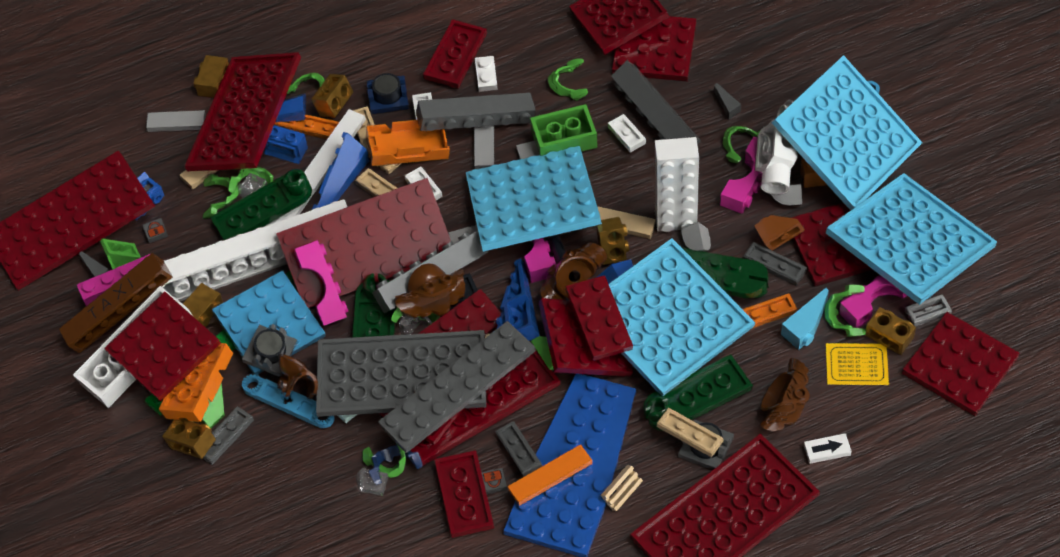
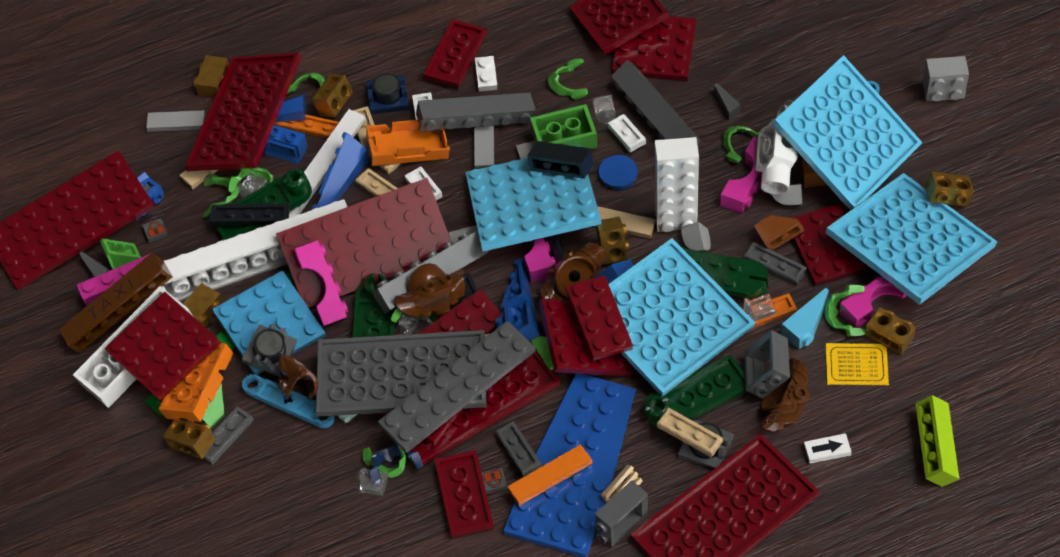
dark red plate [902,312,1020,416] -> none
light grey tile [905,294,952,327] -> none
none -> black plate [209,203,290,226]
none -> black brick [527,141,594,179]
none -> clear plate [593,95,616,124]
none -> dark grey window [595,480,648,547]
none -> blue tile [598,155,638,190]
none -> clear plate [744,293,776,321]
none -> dark grey window [744,330,790,399]
none -> lime brick [915,395,960,487]
none -> light grey brick [922,56,969,101]
none -> pearl gold brick [925,171,974,207]

